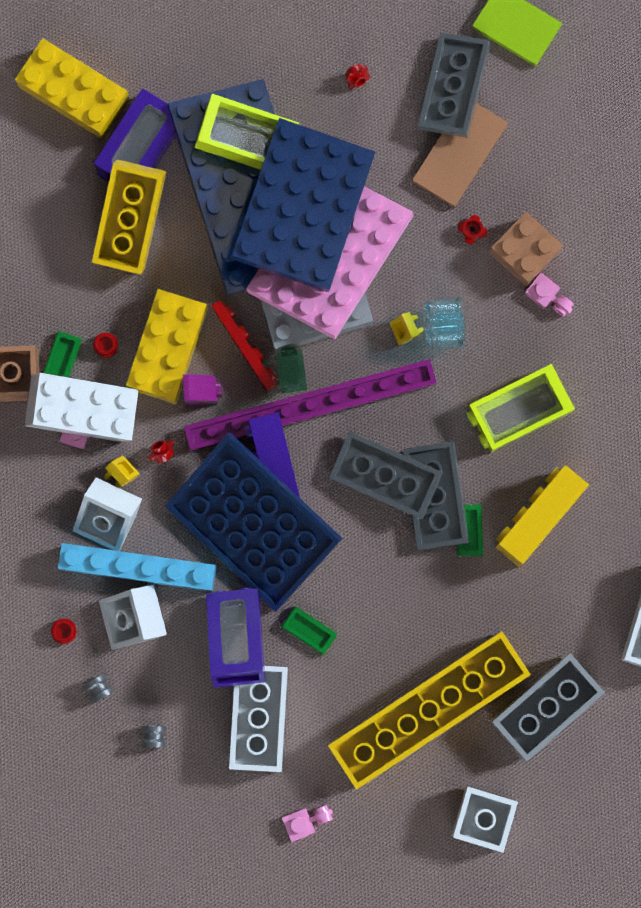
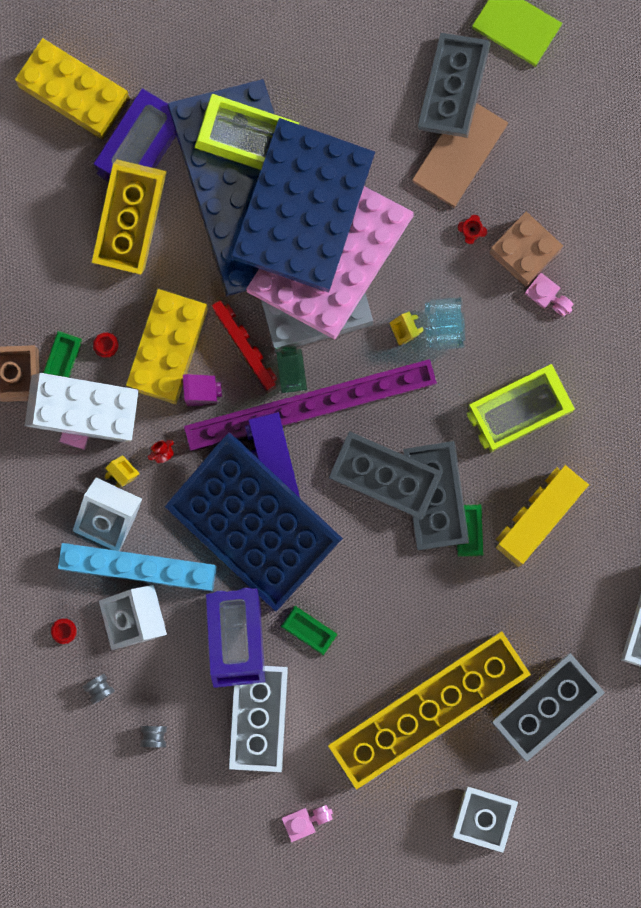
red plate [345,64,370,89] -> none

